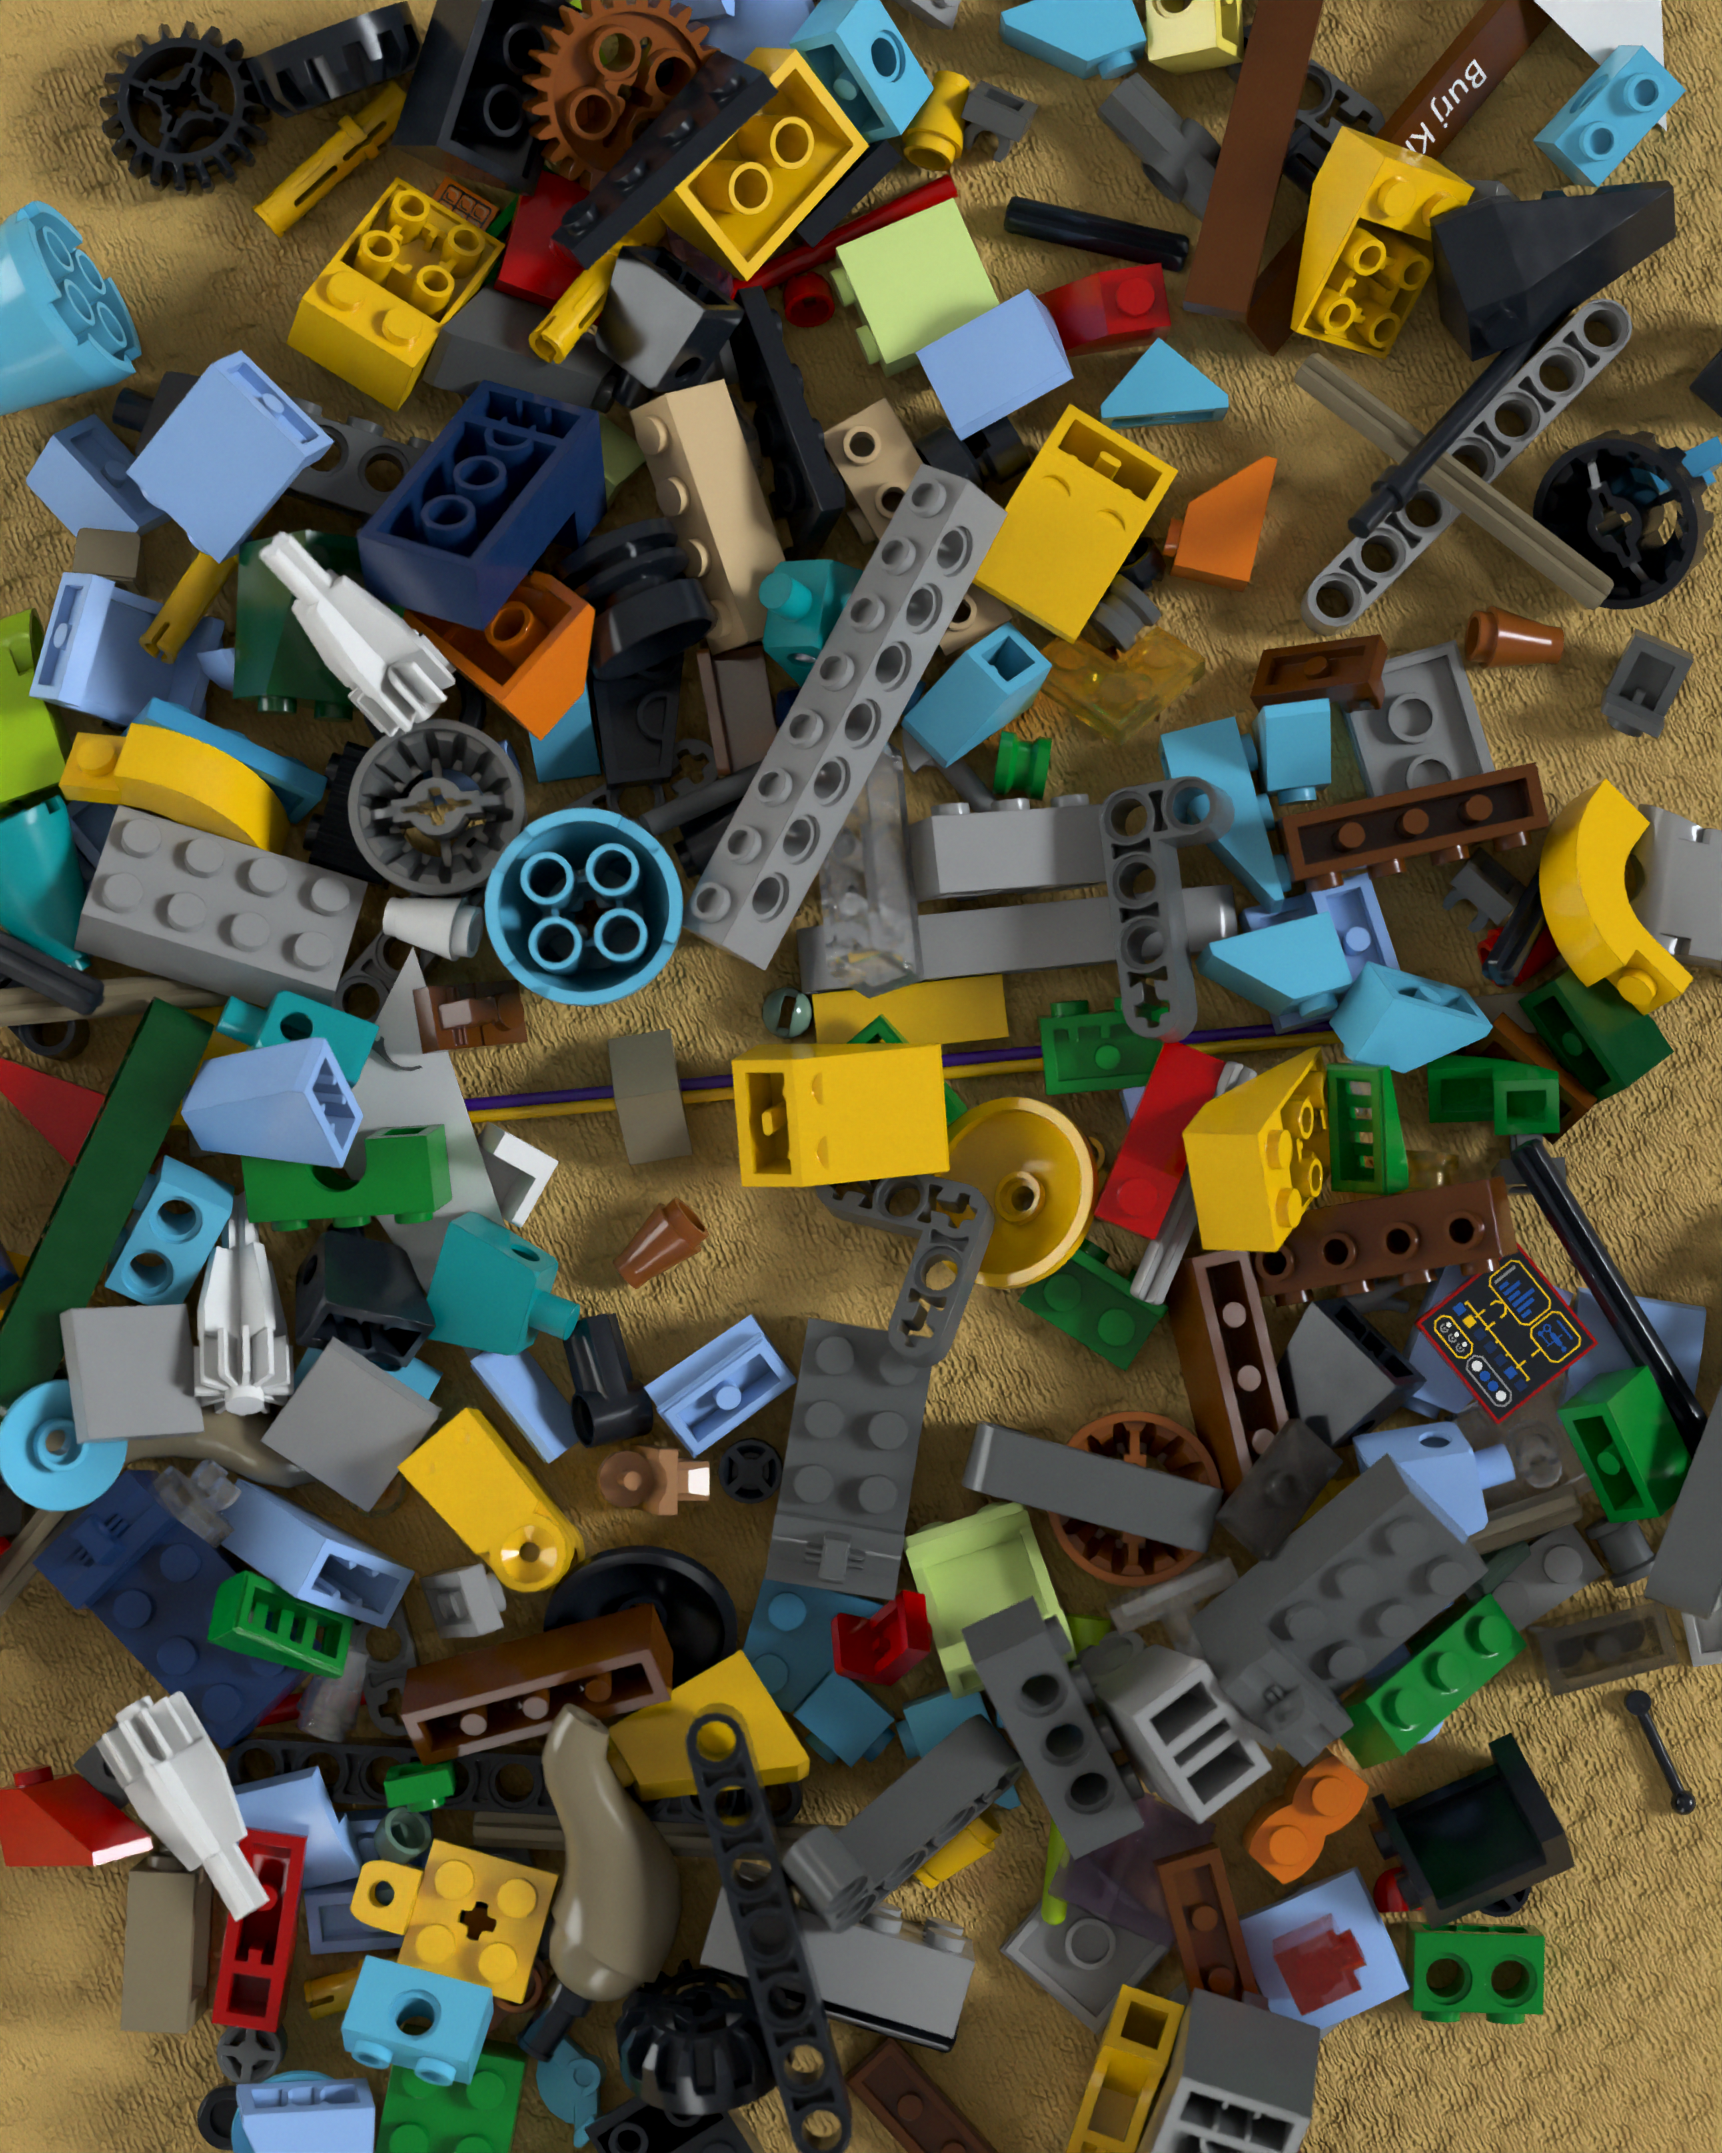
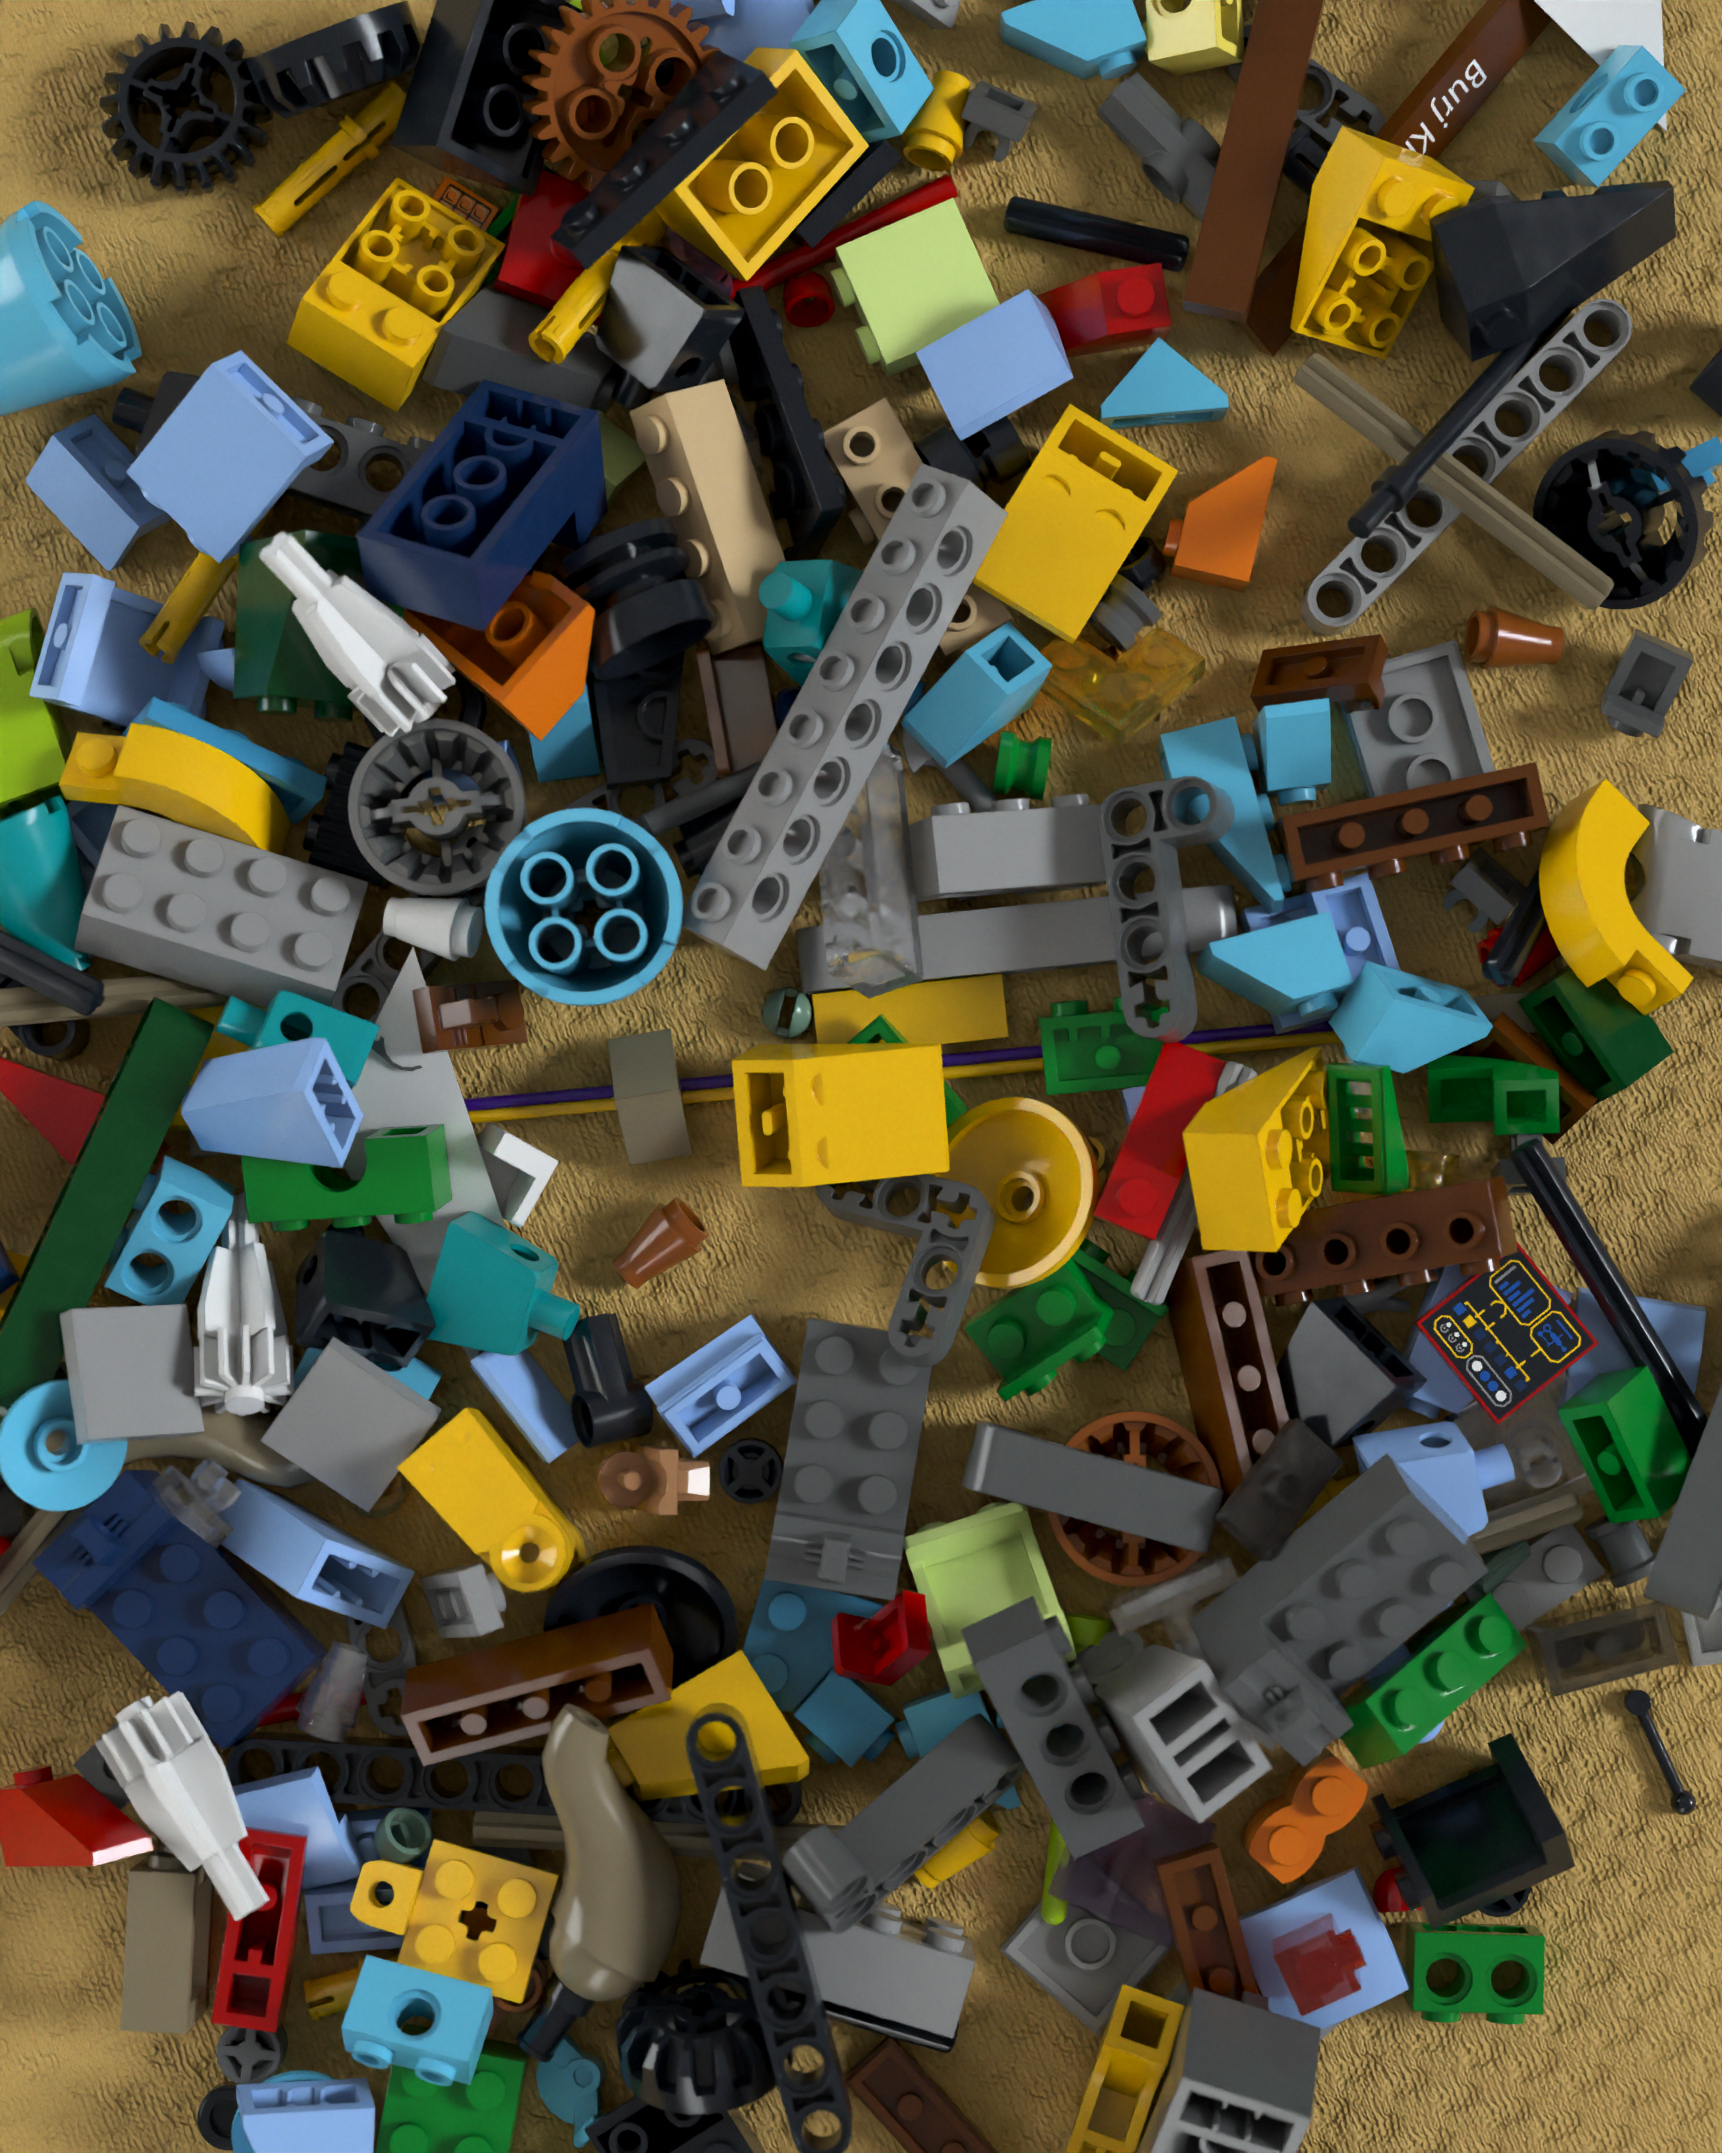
dark tan slope [72,528,147,596] -> none
green slope [207,1570,354,1680] -> none
green plate [383,1758,458,1812] -> none
none -> green bracket [964,1258,1114,1402]

